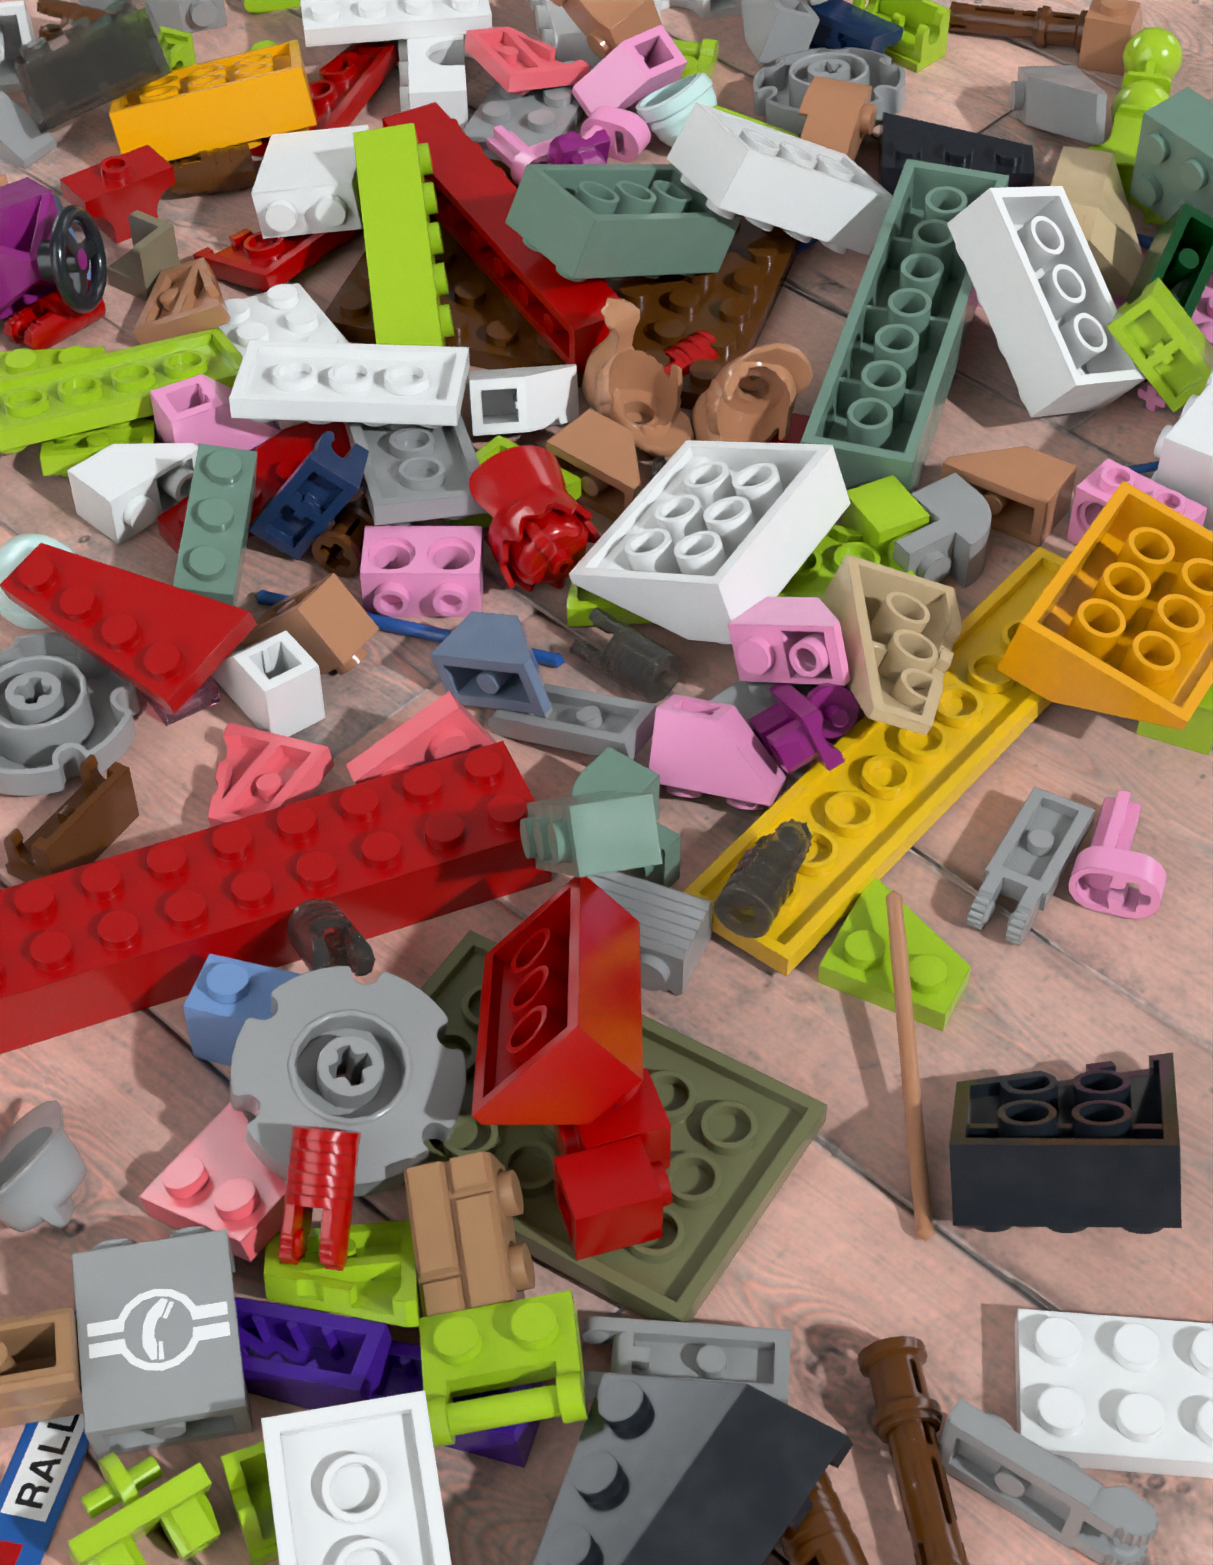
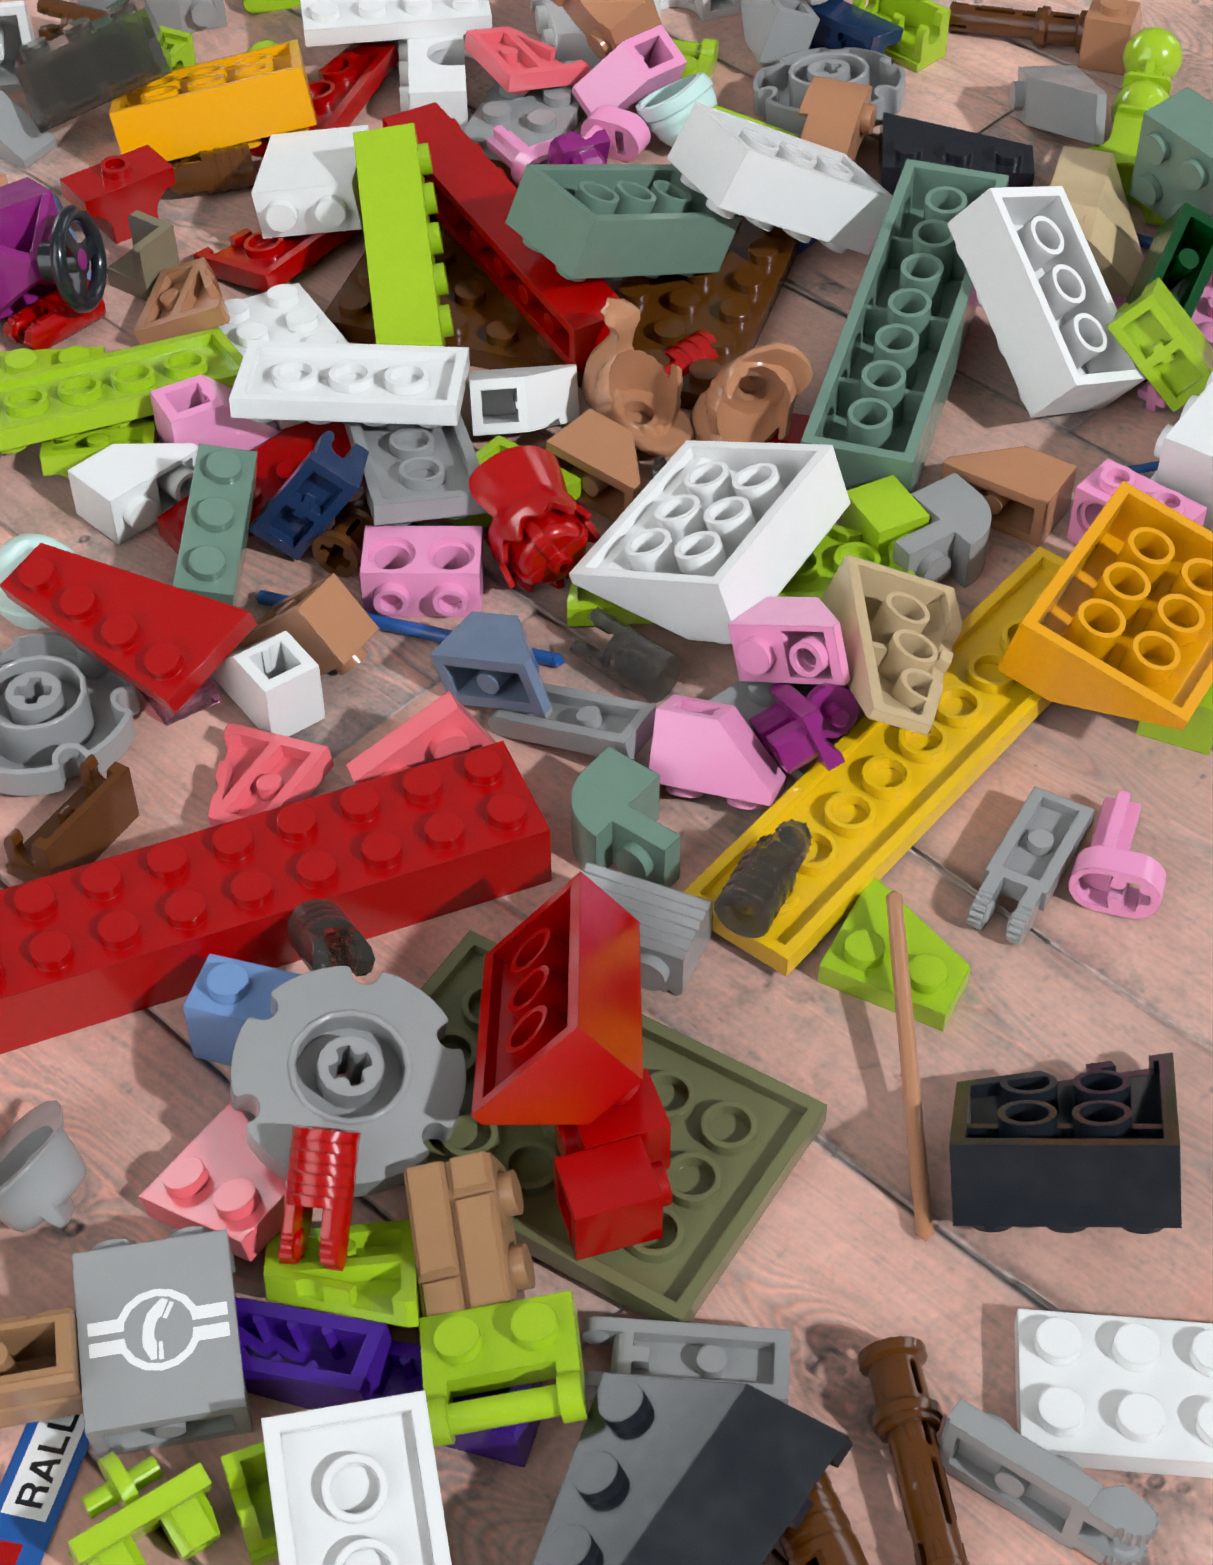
sand green brick [520,791,663,878] -> none

